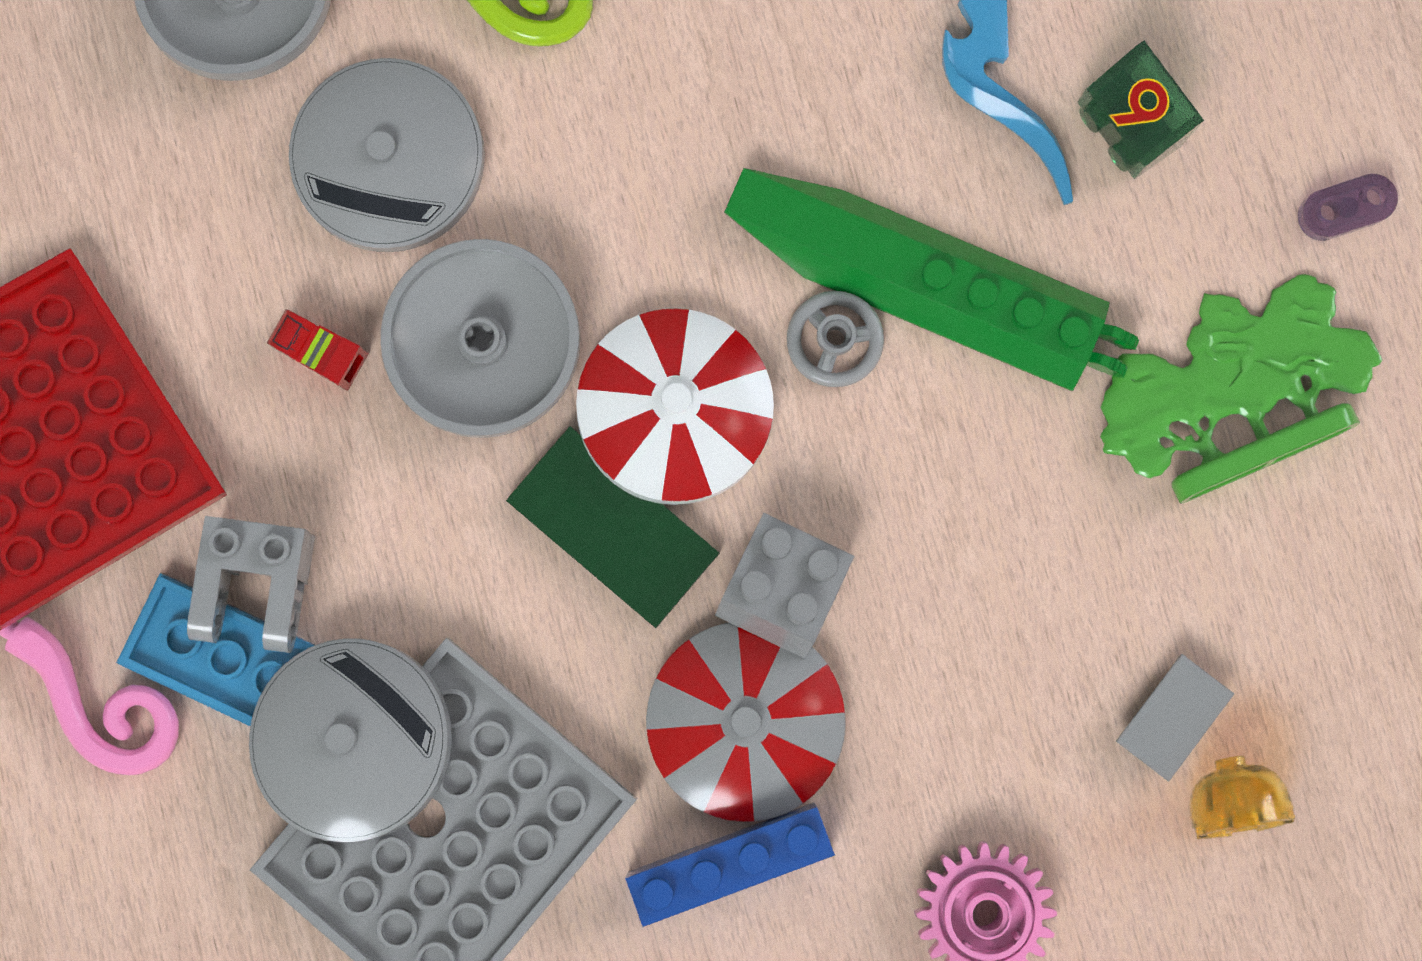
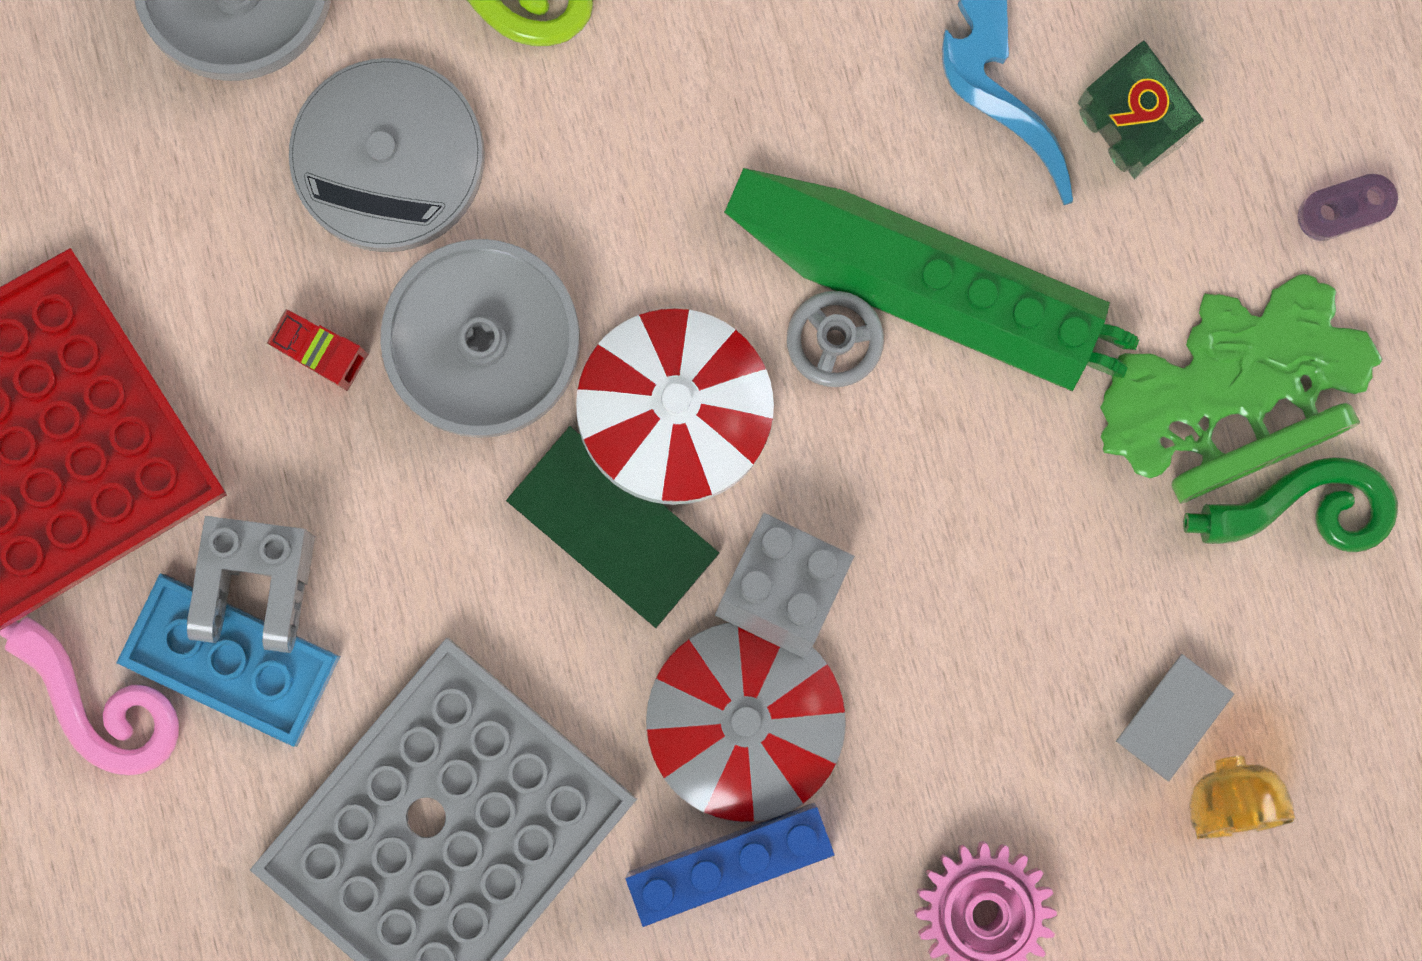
light grey dish [249,638,452,842] -> none
none -> green plant [1183,457,1398,552]

